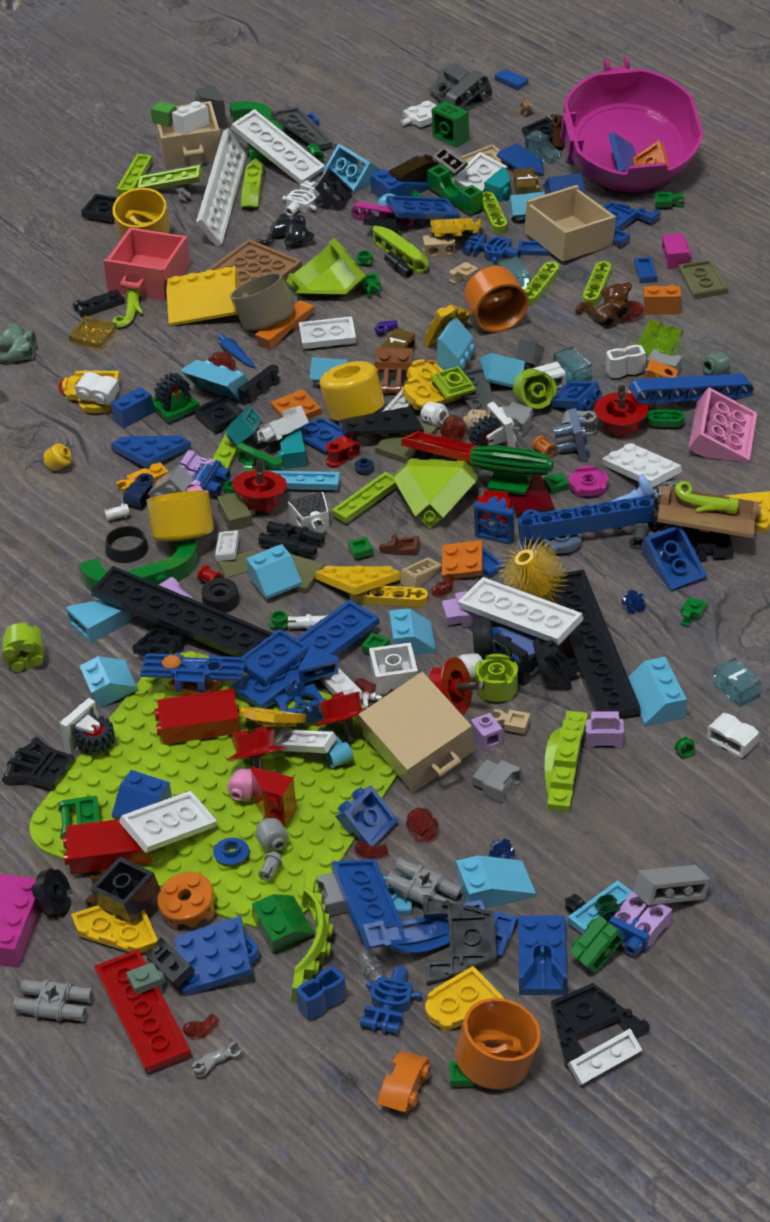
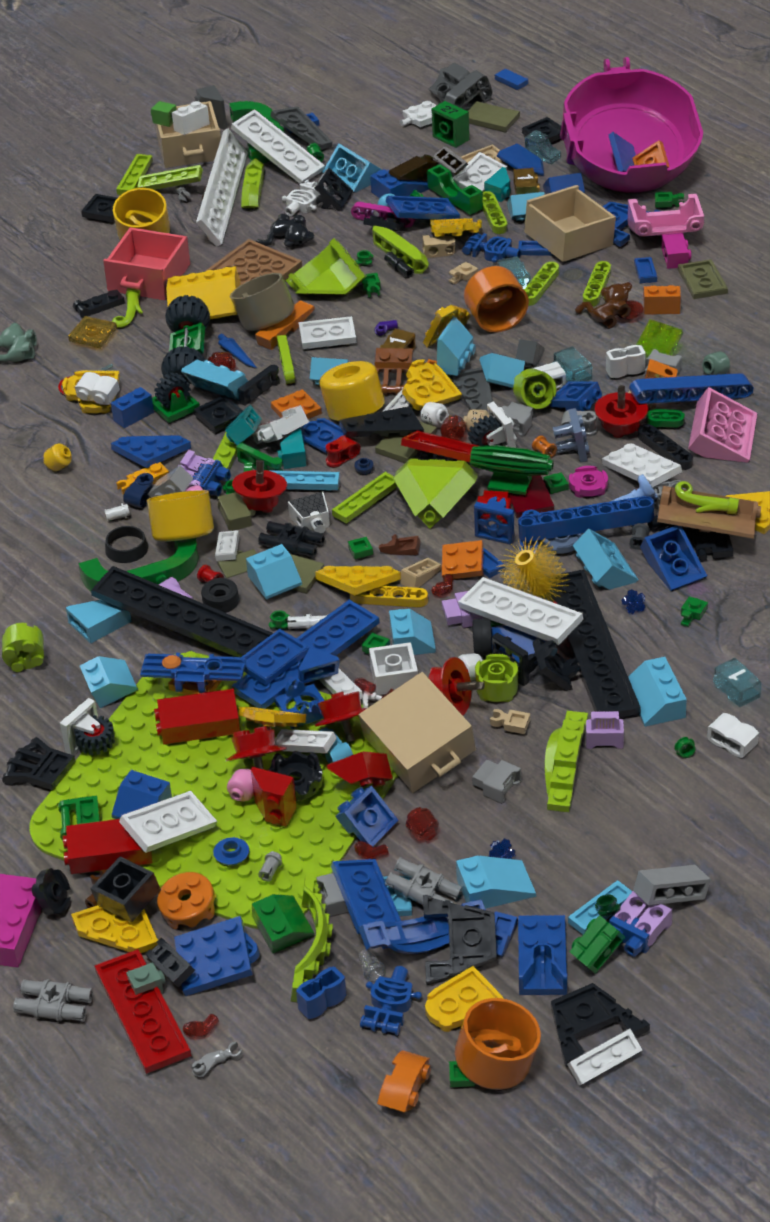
black plate [132,627,185,657] -> none
light grey head [255,818,289,852] -> none
lime piece [430,366,476,400] -> none
lavender brick [471,713,503,751] -> none
medium nougat plate [519,97,533,116] -> none
reddish brown bar [549,114,564,147] -> none
black plate [565,894,586,914] -> none
none -> black plate [161,295,210,384]
none -> black plate [267,751,323,801]
none -> lime beam [277,335,295,384]
none -> red slope [327,751,393,788]
none -> olive tile [468,101,520,132]
none -> medium azure slope [573,528,639,590]
none -> bright pink windscreen [628,194,704,236]
none -> black beam [638,424,693,470]

